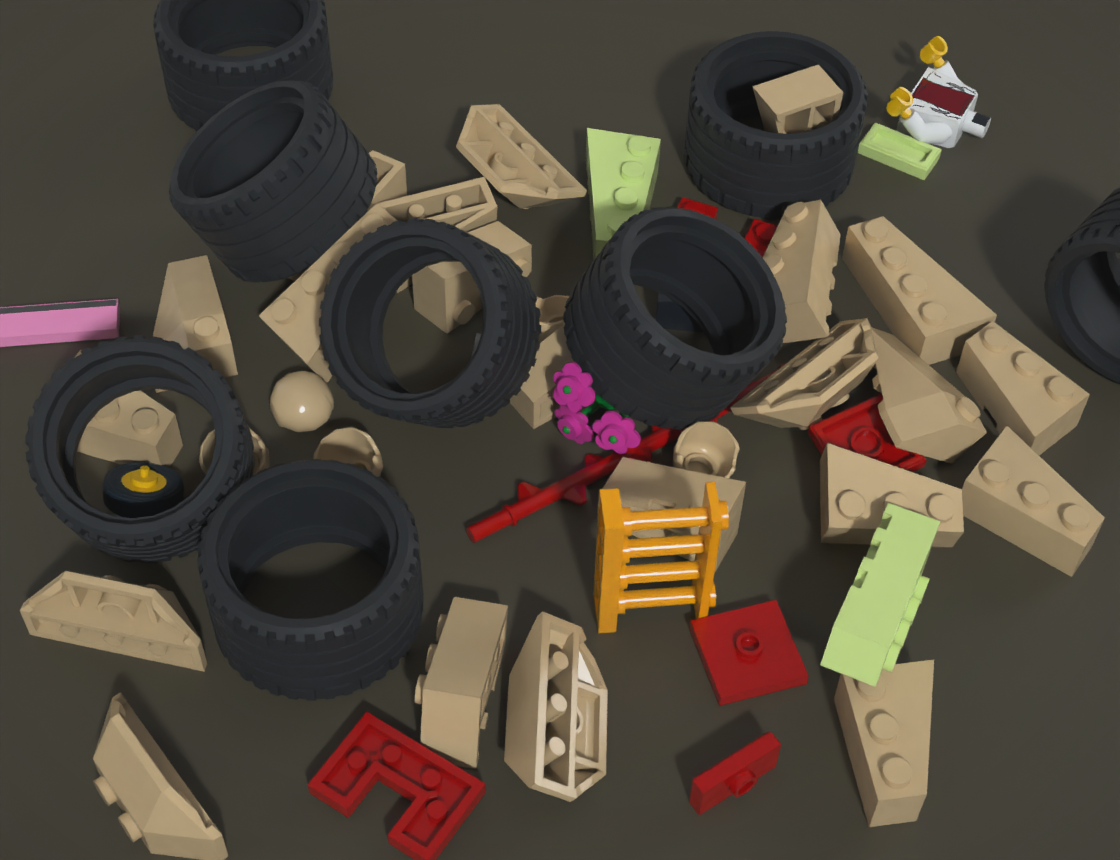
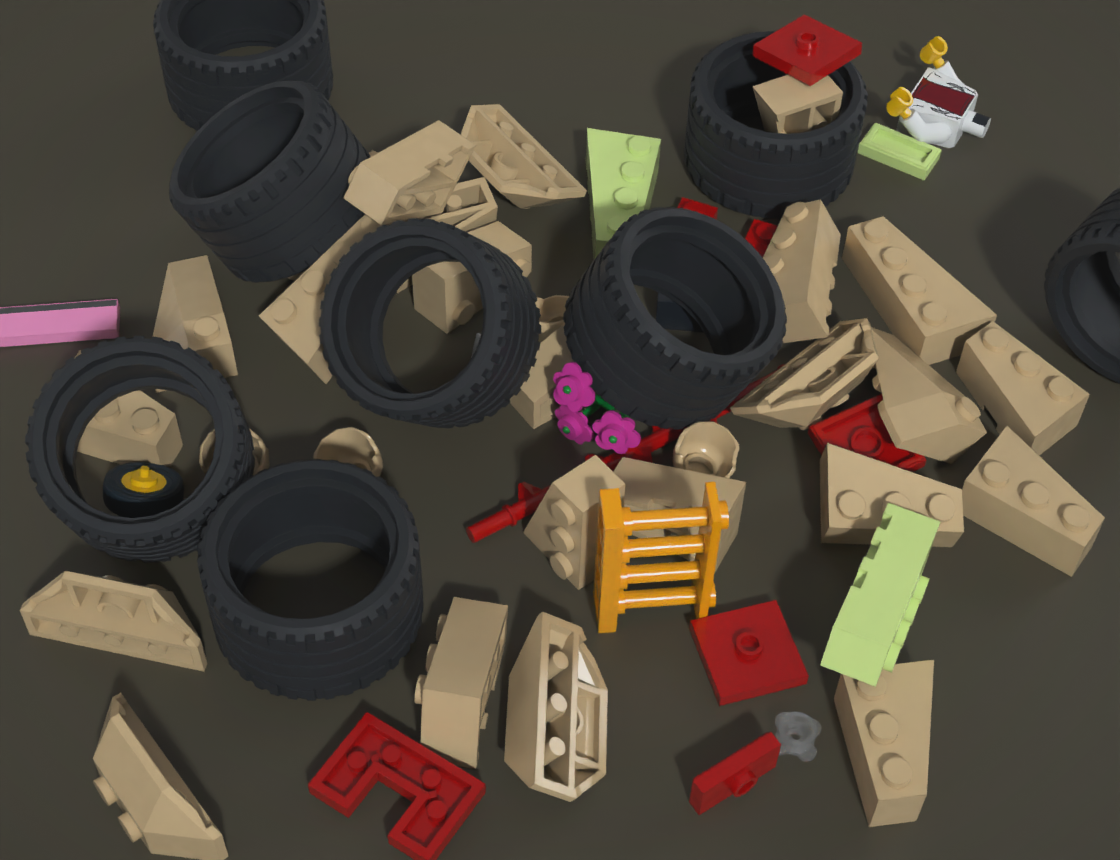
tan hair [270,370,334,433] -> none
none -> tan wedge [344,120,476,225]
none -> tan wedge [523,455,626,590]
none -> red plate [753,14,862,86]
none -> clear plate [774,712,822,762]

